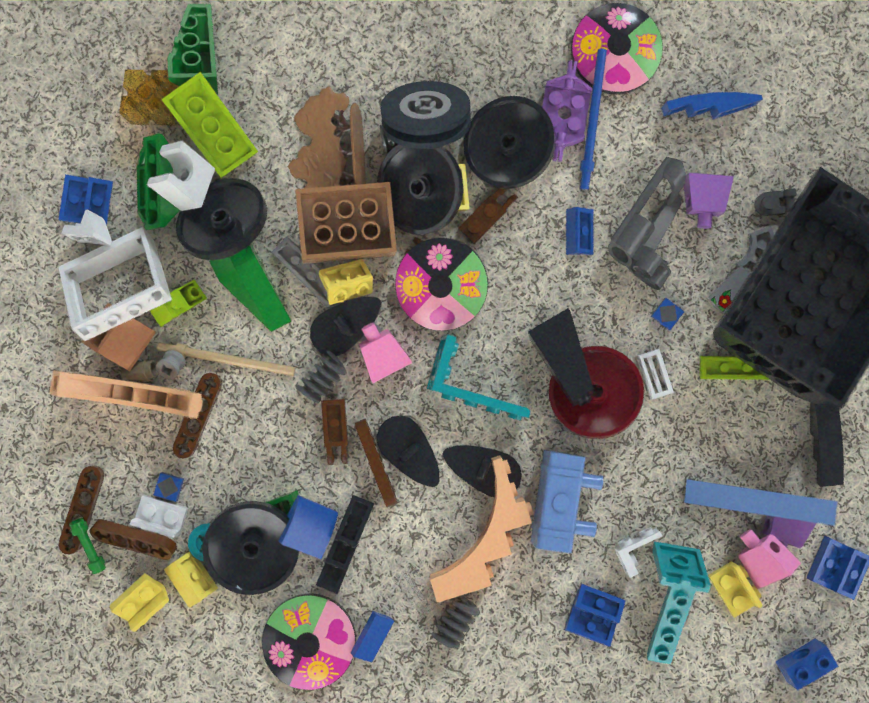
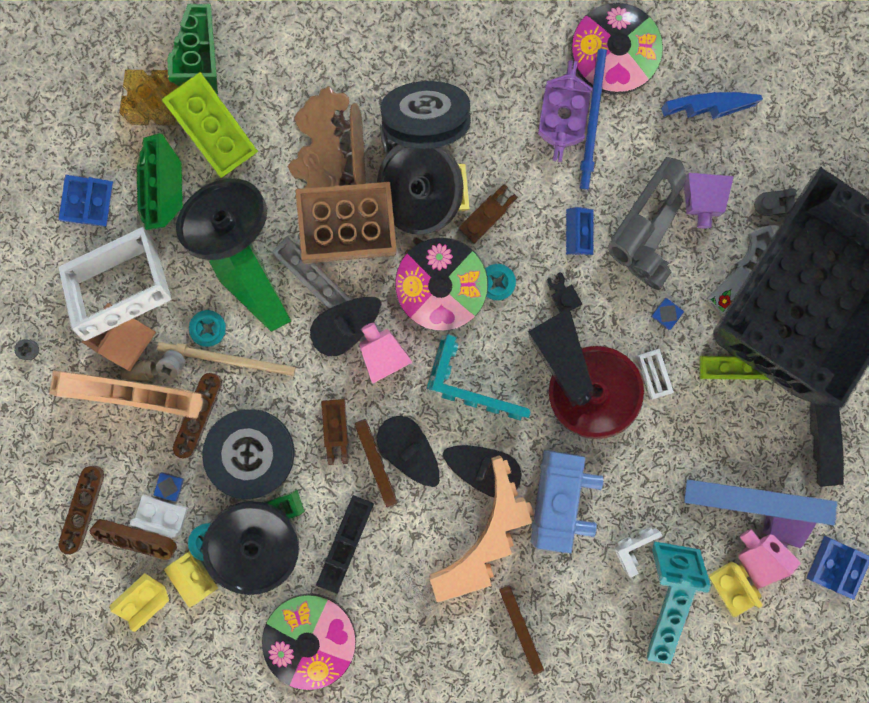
white slope [61,210,112,245] -> none
green bar [69,518,106,574] -> none
white piece [147,141,215,211] -> none
lime slope [149,279,207,327] -> none
blue slope [278,495,338,559] -> none
dark grey piece [296,351,347,403] -> none
light yellow bracket [319,259,373,305] -> none
blue tile [350,611,394,663] -> none
dark grey piece [431,595,480,649] -> none
black dish [463,96,556,189] -> none
blue slope [564,584,626,647] -> none
blue brick [775,638,839,691] -> none
none -> dark grey bush [14,339,39,360]
none -> teal gear [189,310,226,347]
none -> black wheel [202,409,295,499]
none -> teal gear [486,264,516,301]
none -> reddish brown beam [499,585,545,675]
none -> black plate [546,272,583,312]

